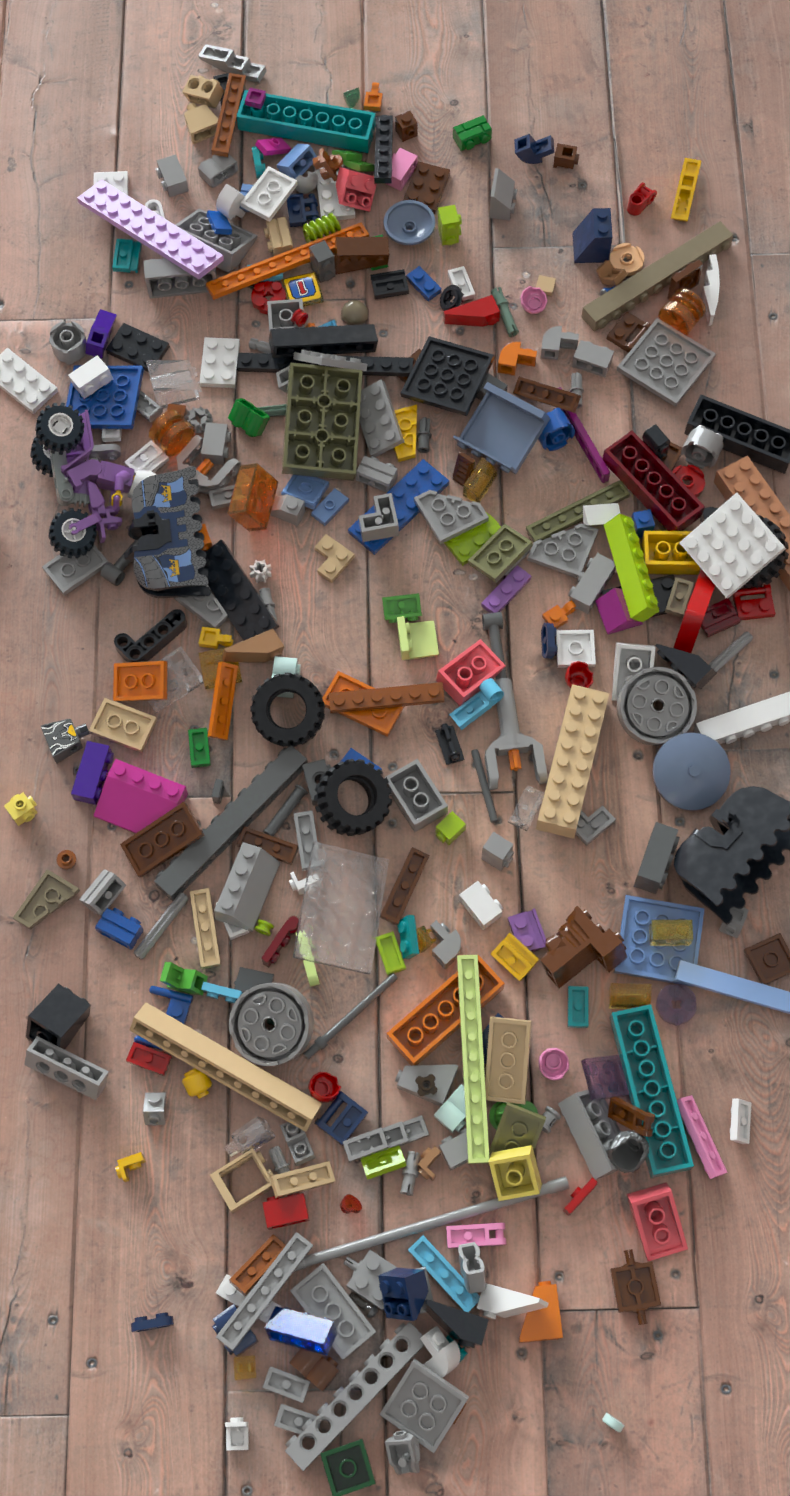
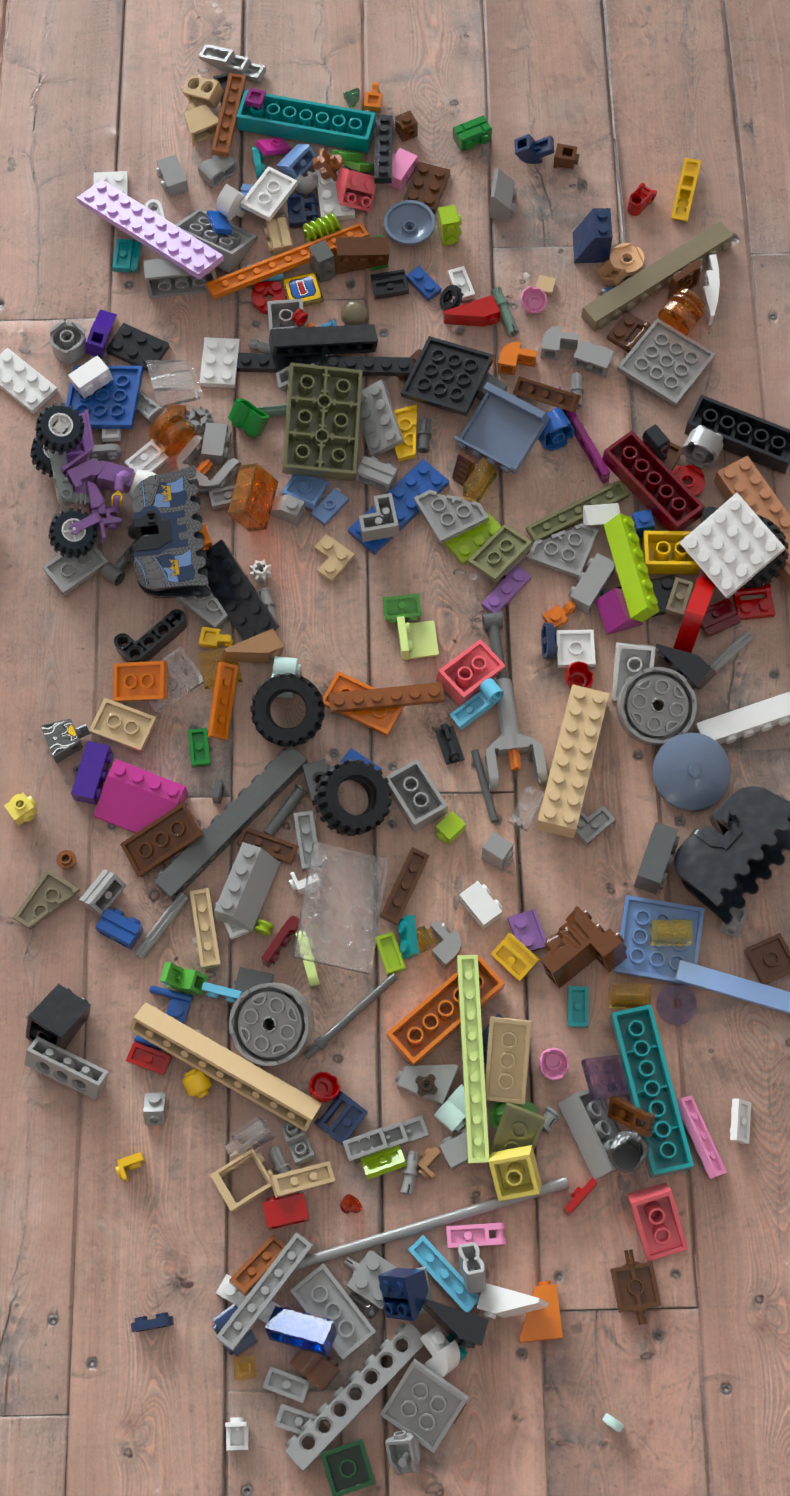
light grey plate [293,350,367,371] -> none

